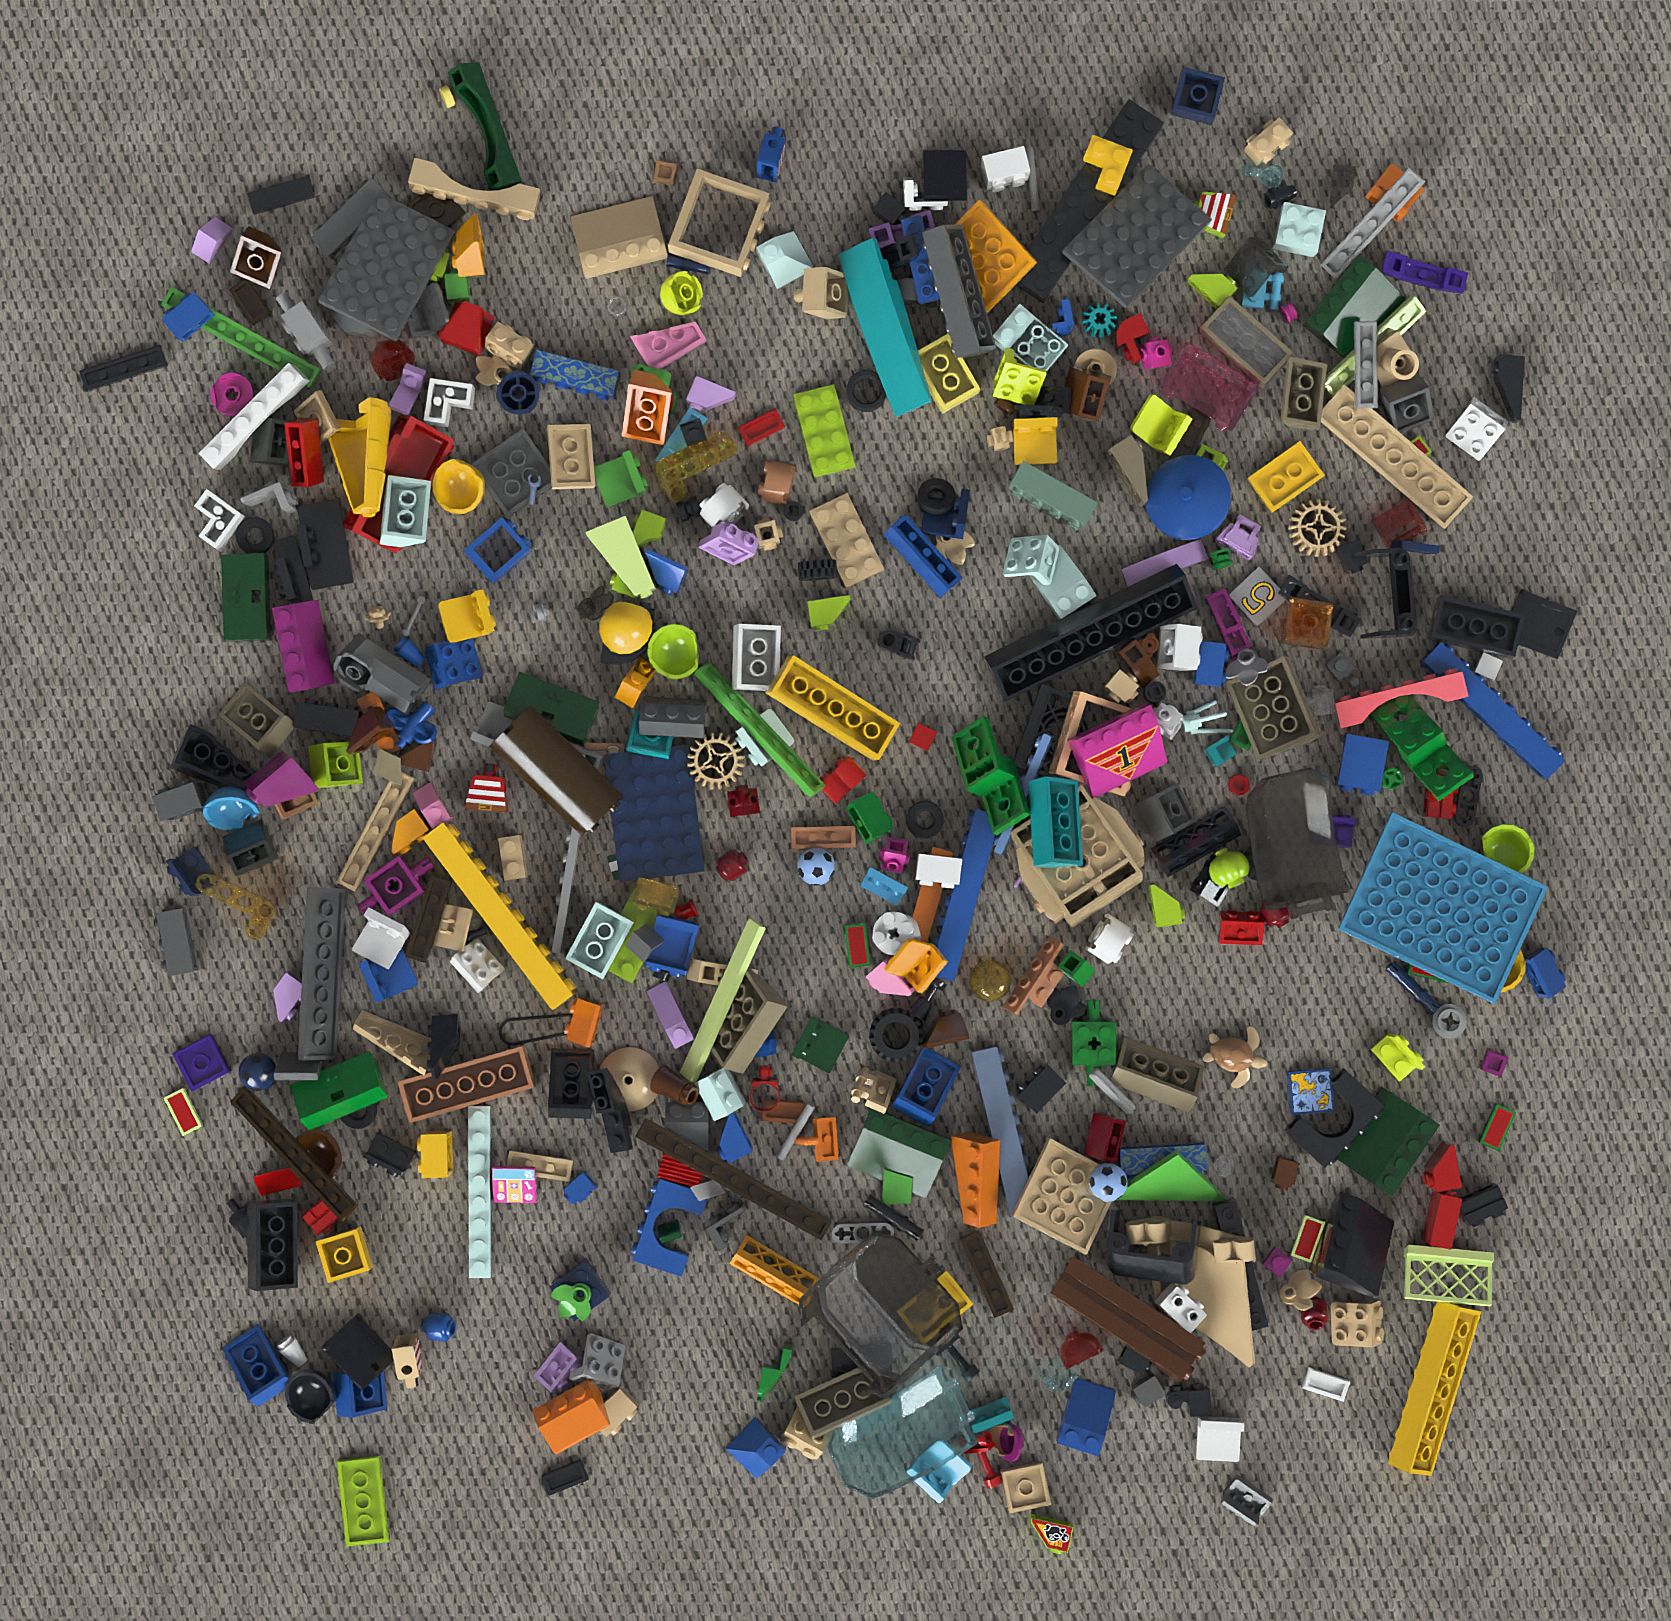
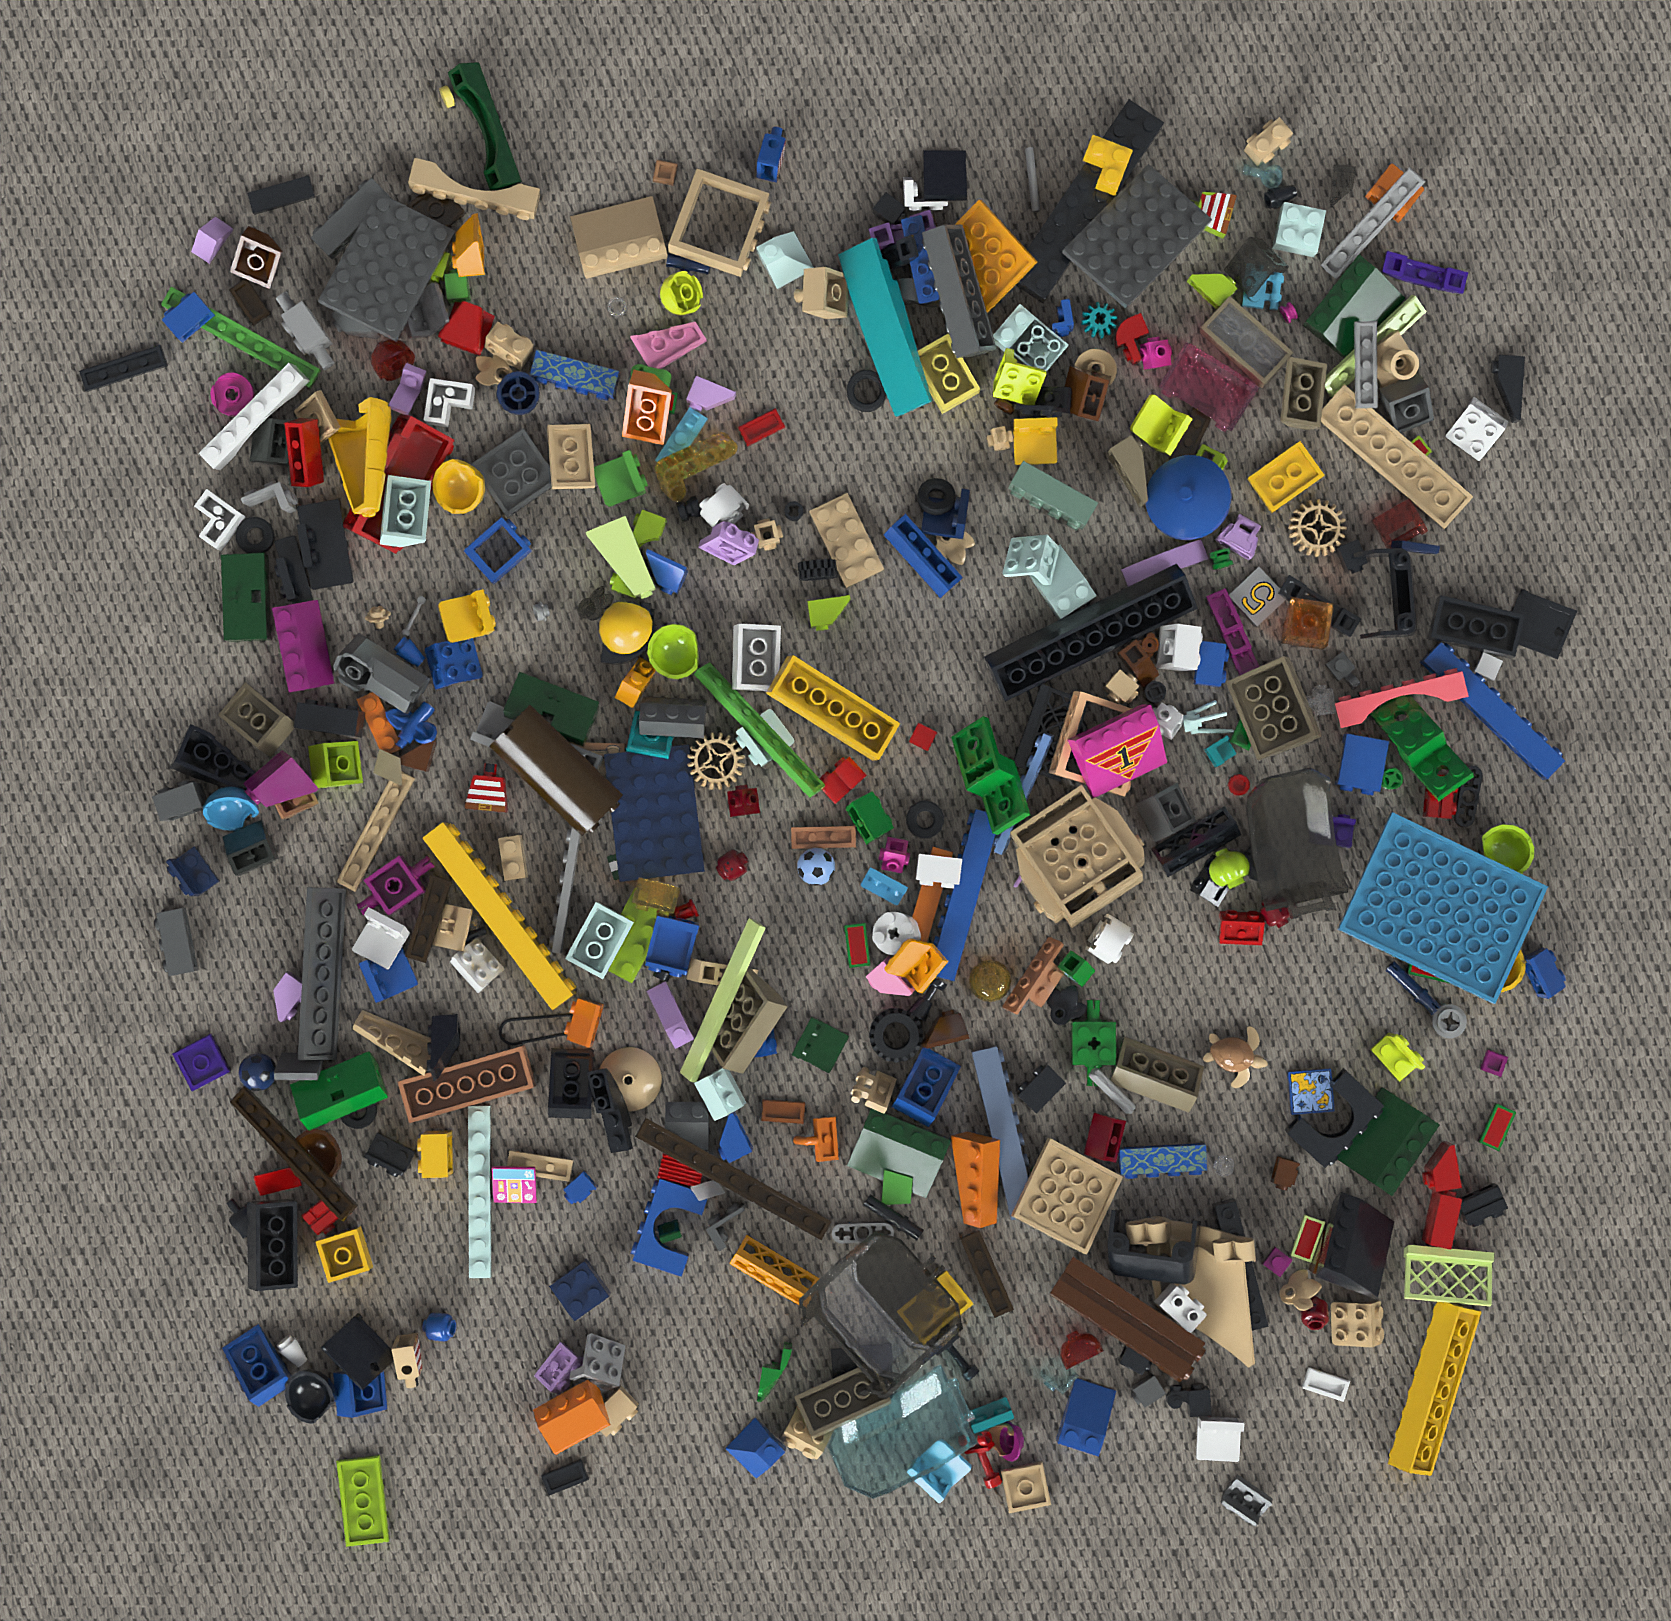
red tile [164,1088,203,1136] -> none
clear yellow beam [196,872,275,940] -> none
reddish brown slope [346,706,395,755] -> none
light orange slope [391,809,431,856] -> none
bright pink slope [413,782,453,829] -> none
sand blue hand [528,474,541,505] -> none
bright green plate [551,1283,591,1321] -> none
dark grey panel [626,924,664,962] -> none
reddish brown plant [650,1066,699,1106] -> none
black plate [680,418,707,447] -> none
red piece [750,1065,780,1112] -> none
nougat cylinder [758,460,796,506] -> none
light grey bar [776,1102,815,1161] -> none
lime plate [793,384,855,478] -> none
black piece [878,630,921,660] -> none
white brick [980,146,1030,192] -> none
teal slope [1028,776,1083,868] -> none
slope [1029,1513,1074,1554] -> none
light blue piece [1089,1163,1128,1202] -> none
bright green tile [1117,1150,1225,1201] -> none
lime slope [1148,884,1185,928] -> none
dark blue brick [1170,67,1225,125] -> none
light grey plate [1225,648,1268,686] -> none

